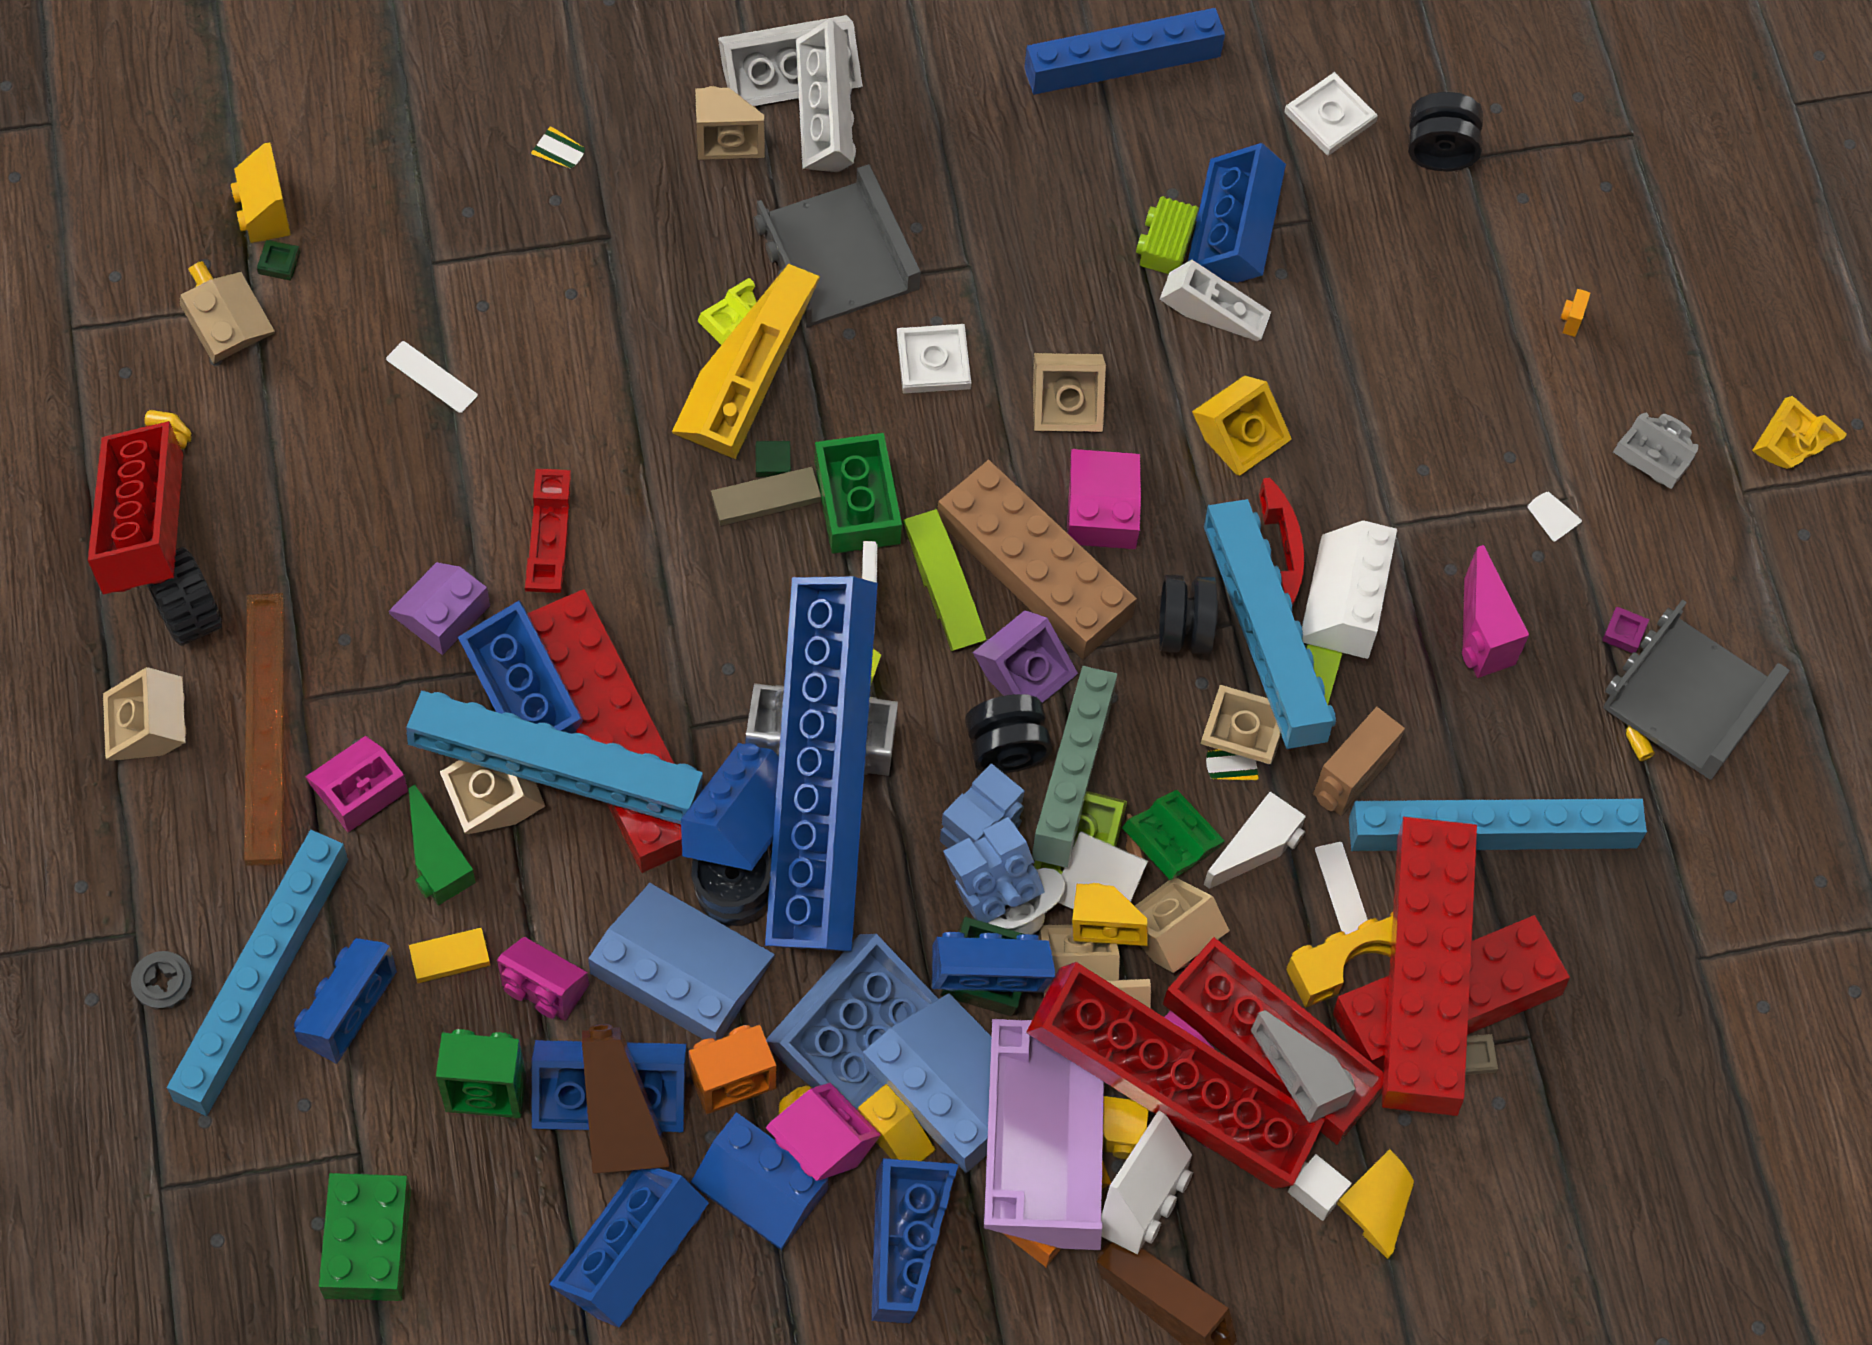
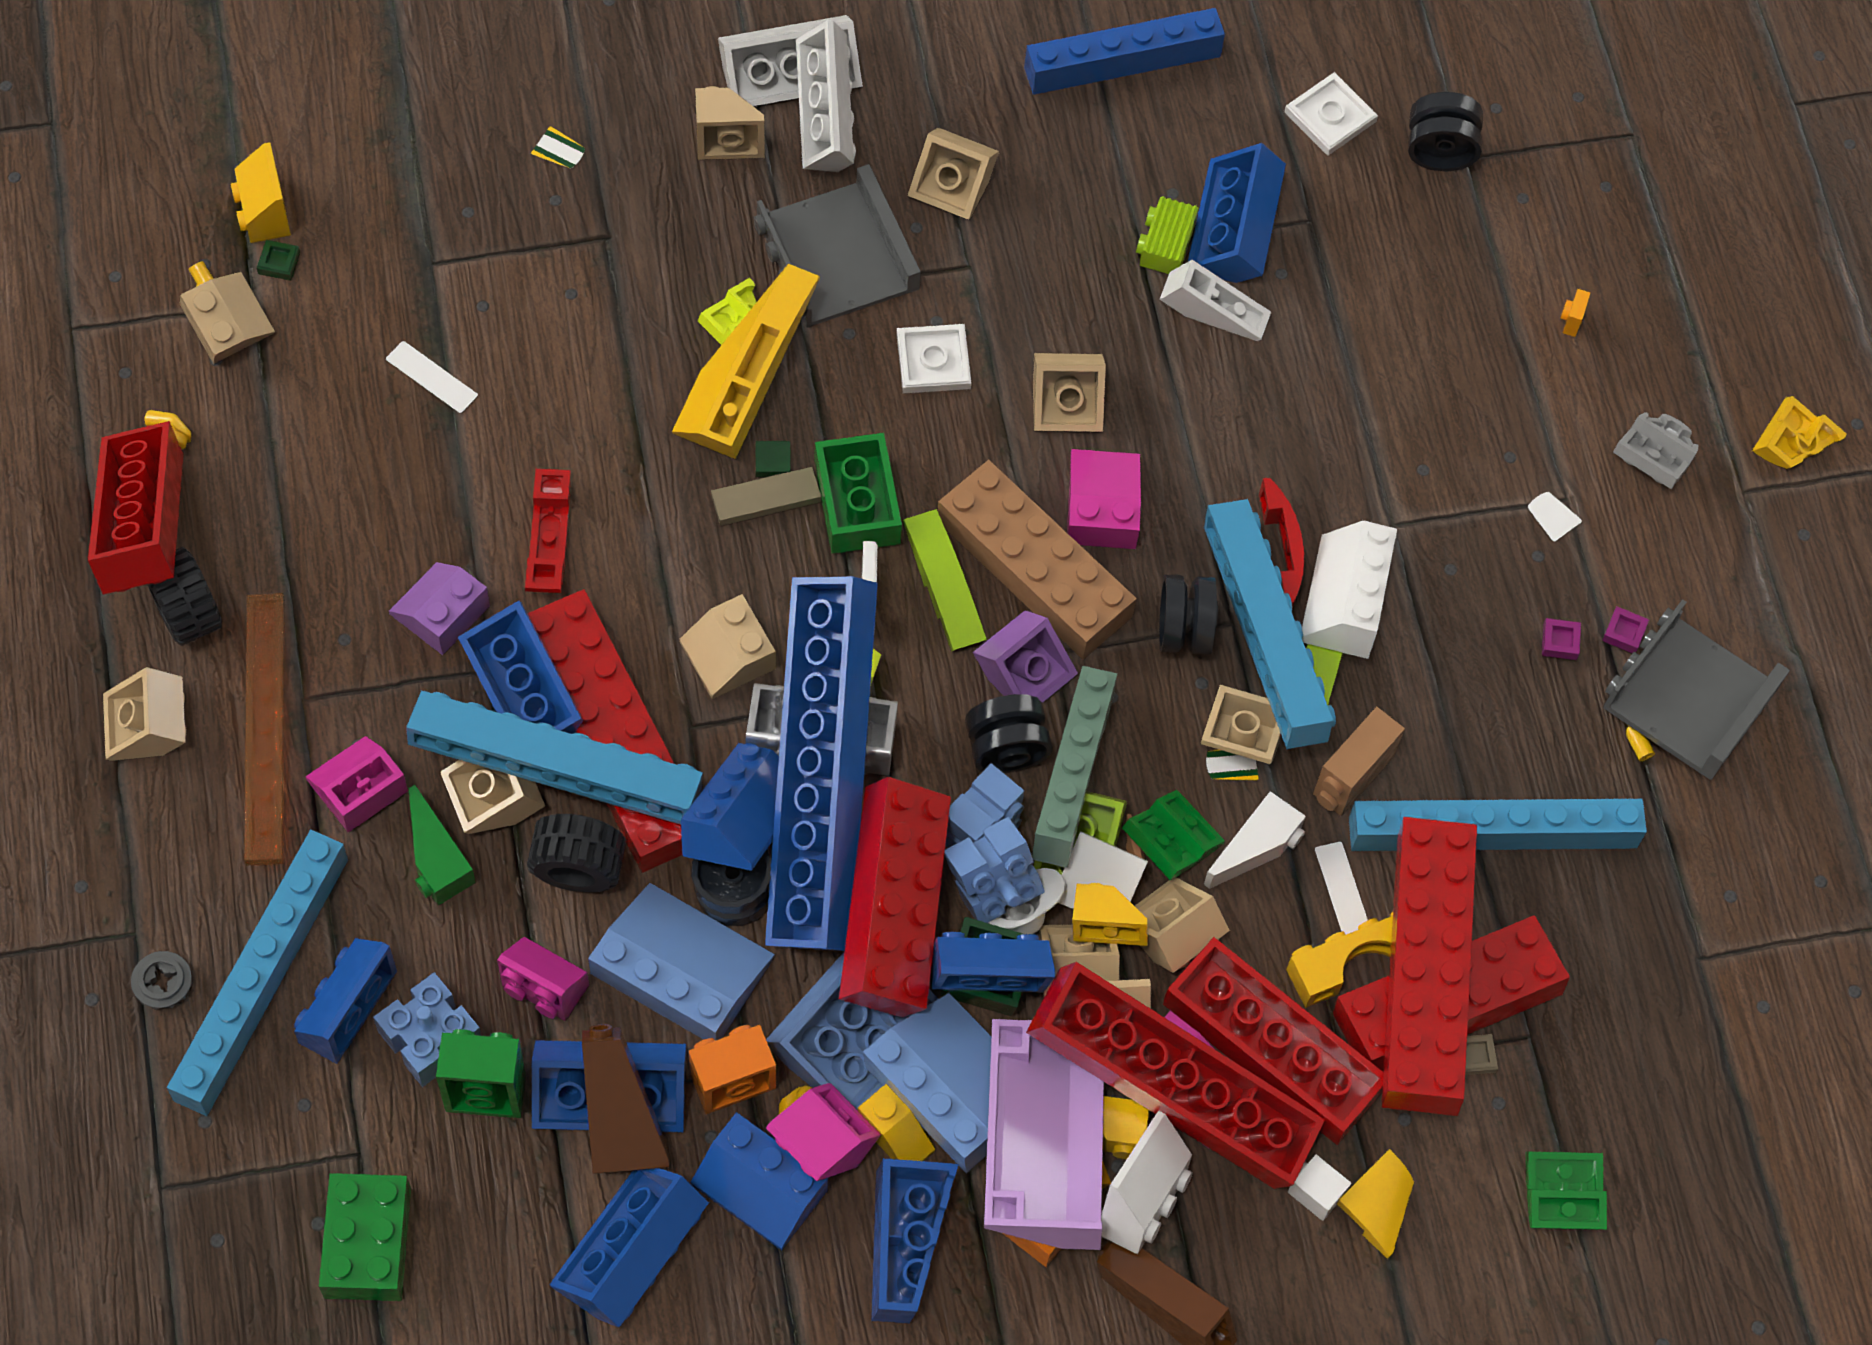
yellow tile [409,927,491,983] -> none
yellow slope [1192,375,1292,476] -> none
light grey slope [1251,1010,1356,1123] -> none
dark pink slope [1462,545,1529,678] -> none
none -> medium blue brick [373,972,481,1087]
none -> black tyre [527,814,626,892]
none -> tan slope [679,594,776,699]
none -> red brick [839,777,951,1017]
none -> tan slope [907,128,999,220]
none -> green slope [1525,1151,1607,1229]
none -> magenta plate [1542,618,1581,660]

